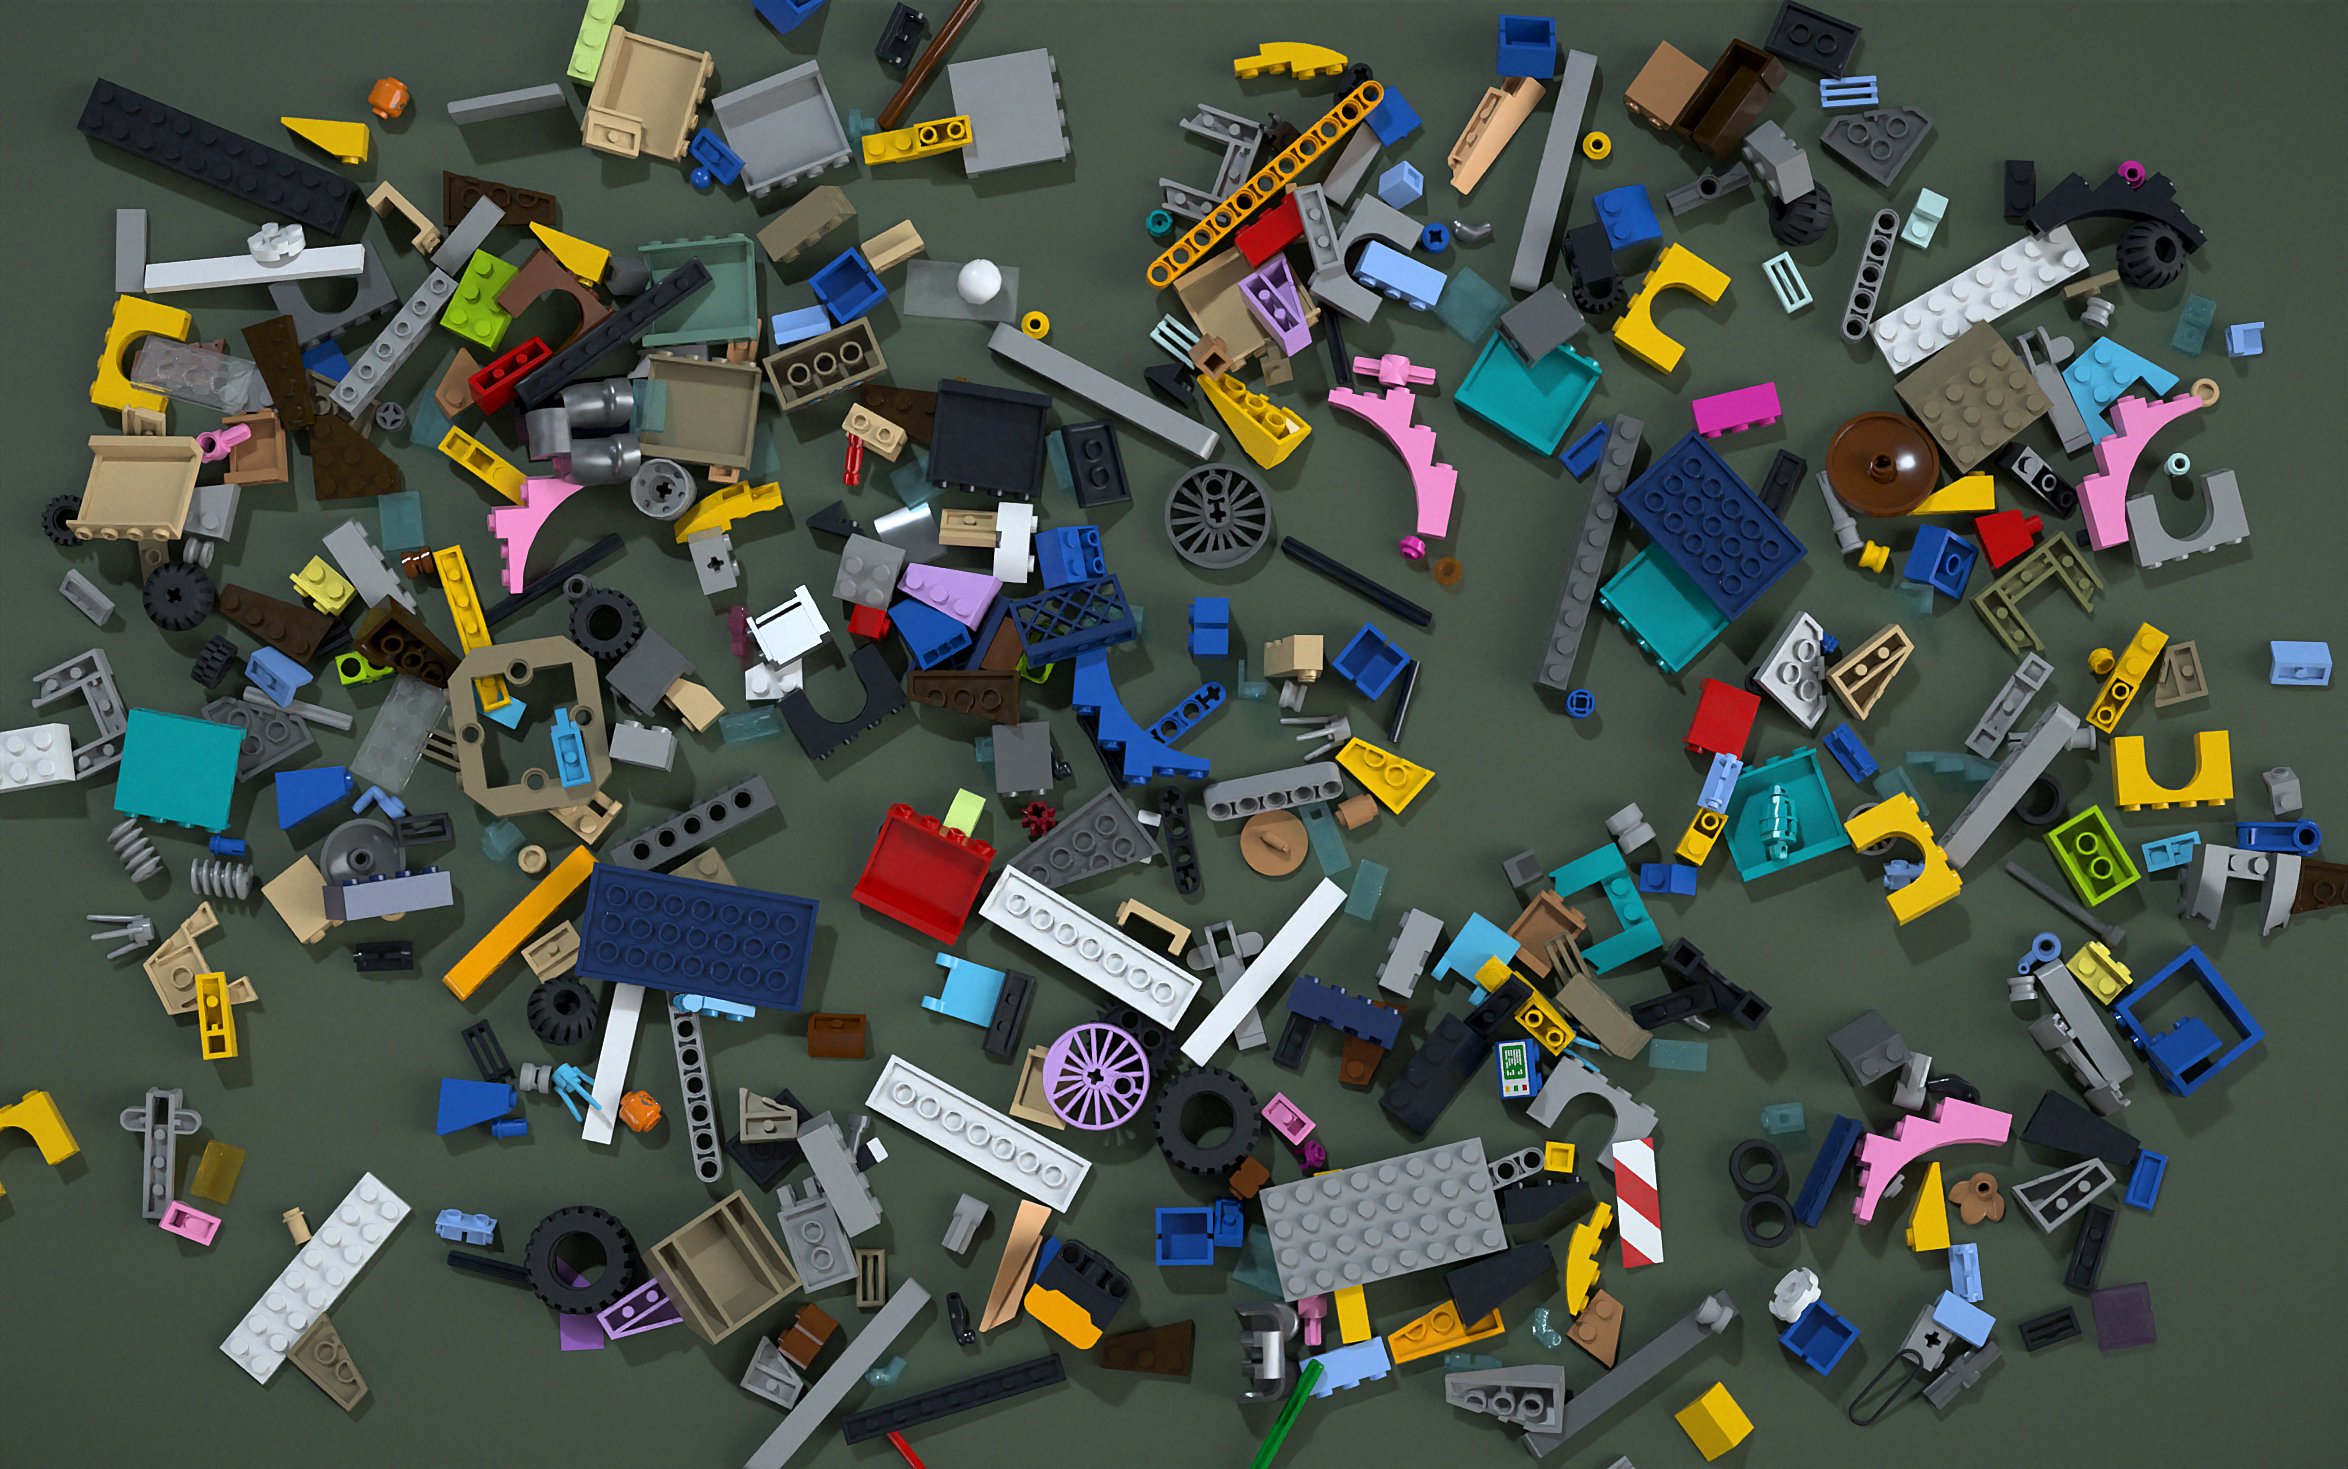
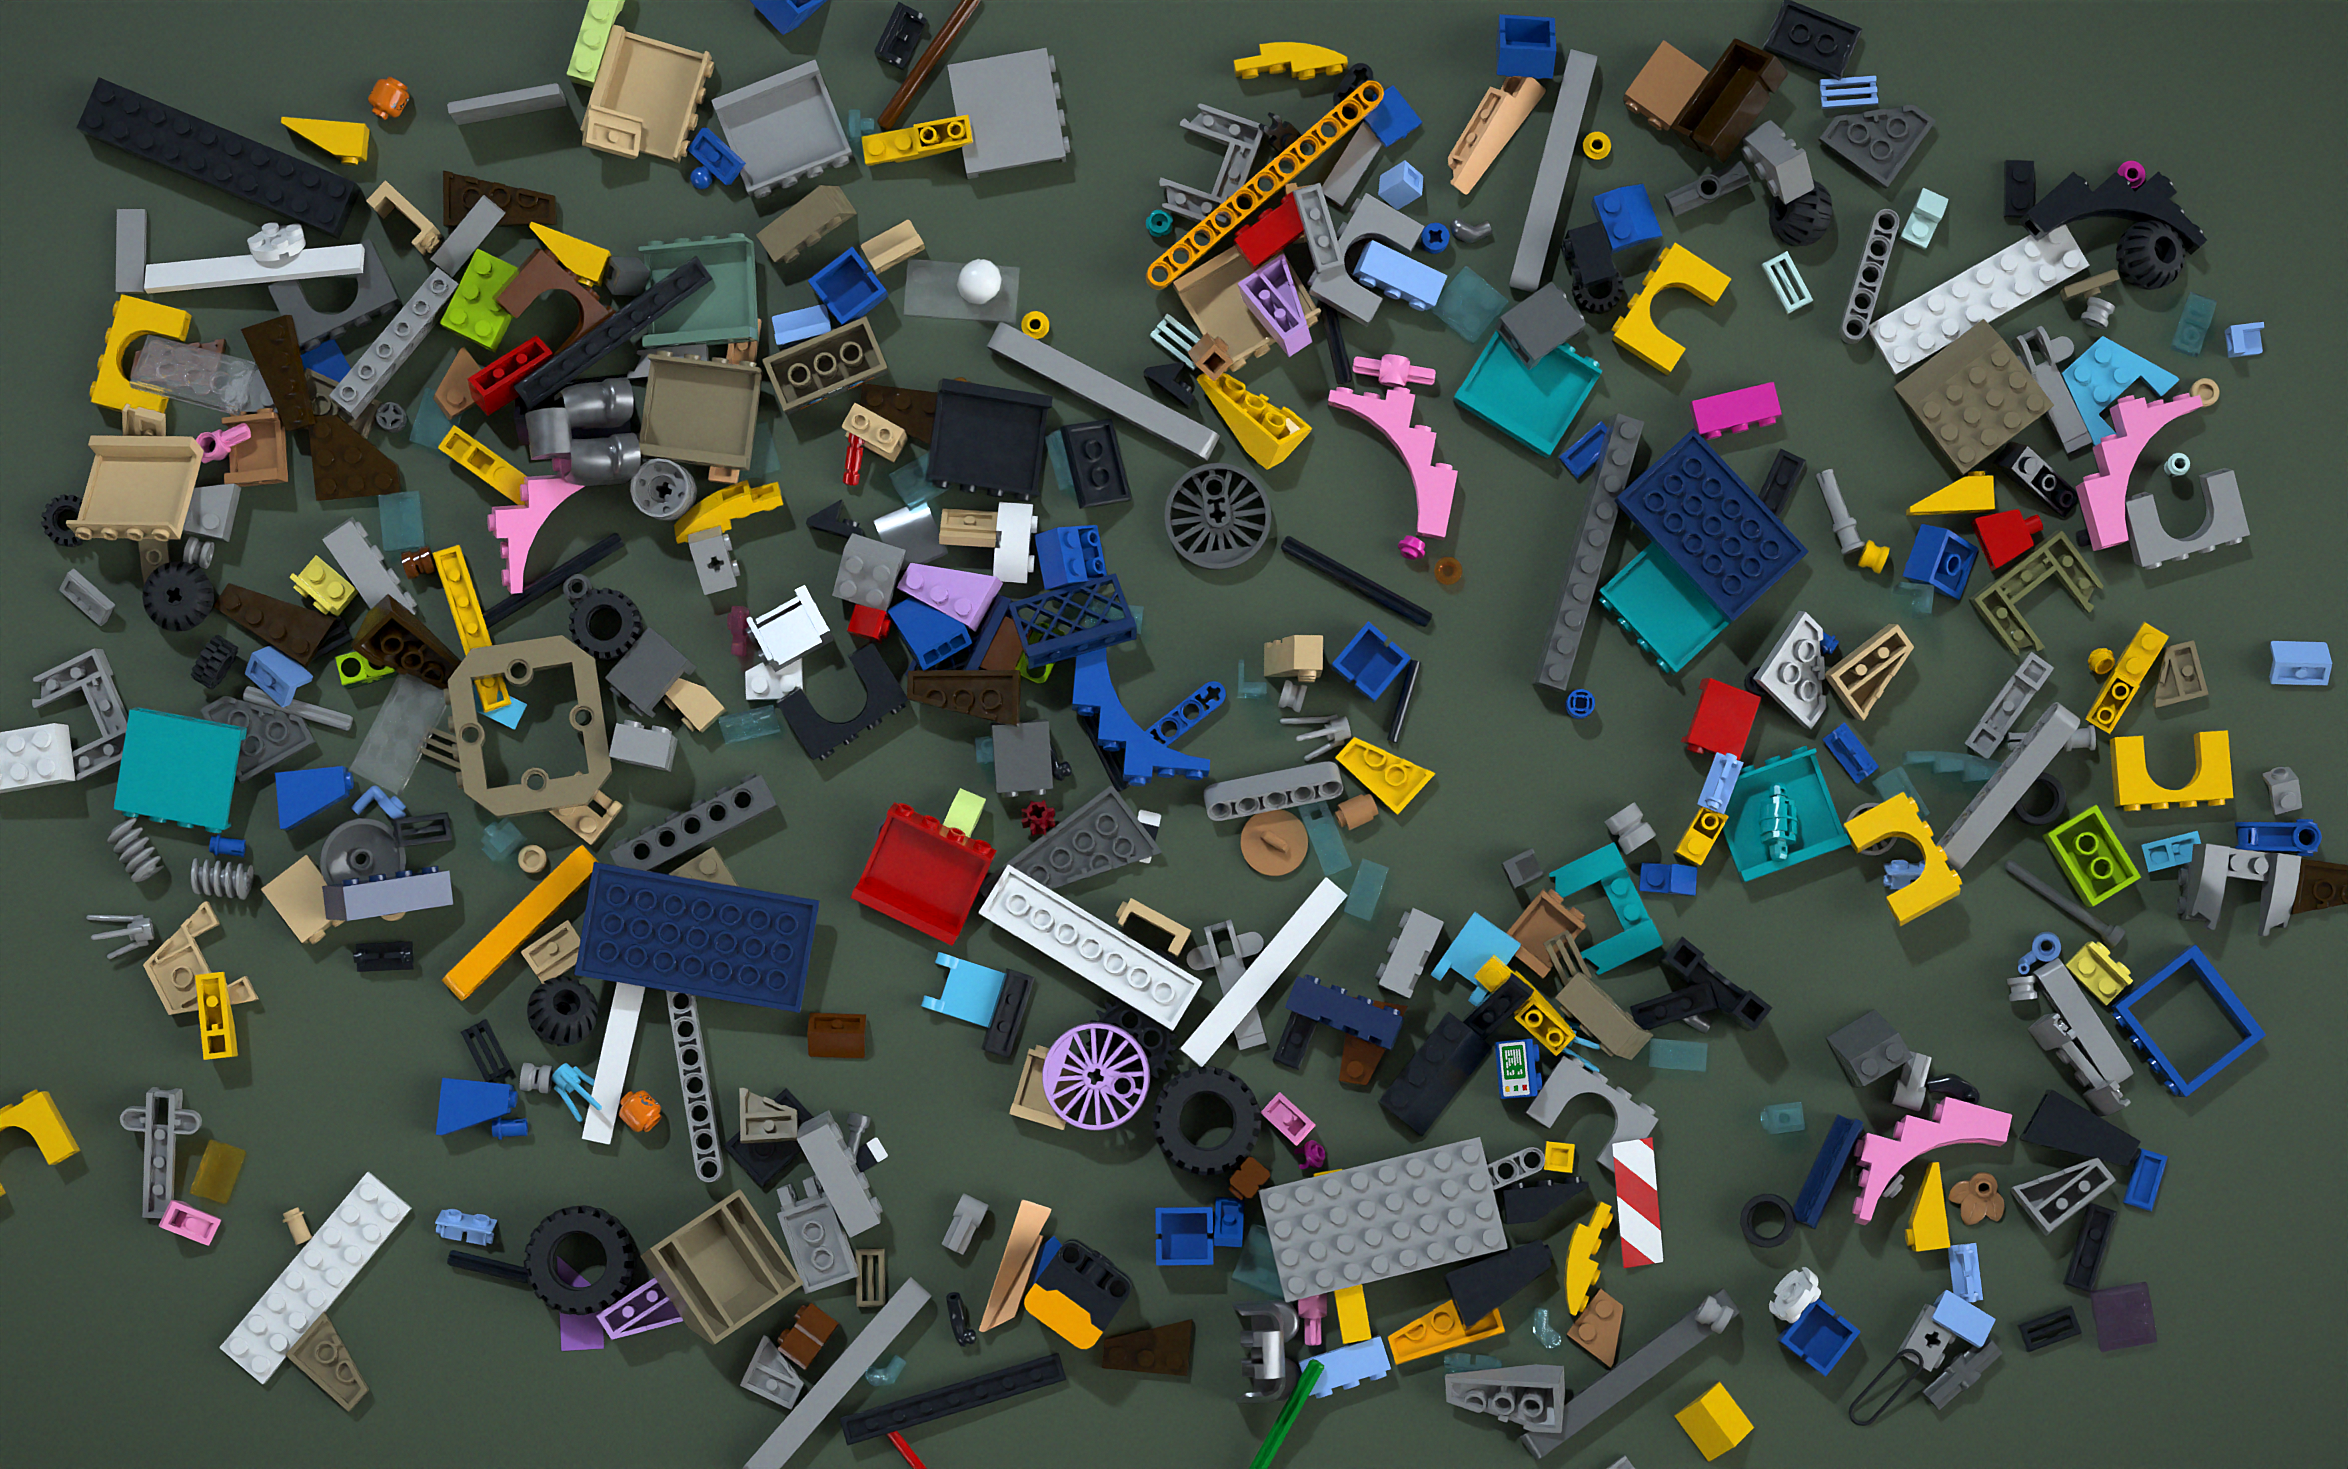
dark azure hinge [551,708,591,789] -> none
clear light blue panel [629,379,667,442] -> none
hinge [673,994,756,1022] -> none
white plate [866,1055,1092,1213] -> none
black beam [1159,786,1200,895] -> none
blue piece [1188,597,1229,660] -> none
dark tan plate [1259,338,1293,387] -> none
black tyre [1729,1139,1784,1193] -> none
reddish brown dish [1825,411,1939,518] -> none
blue slope [2144,1015,2223,1077] -> none

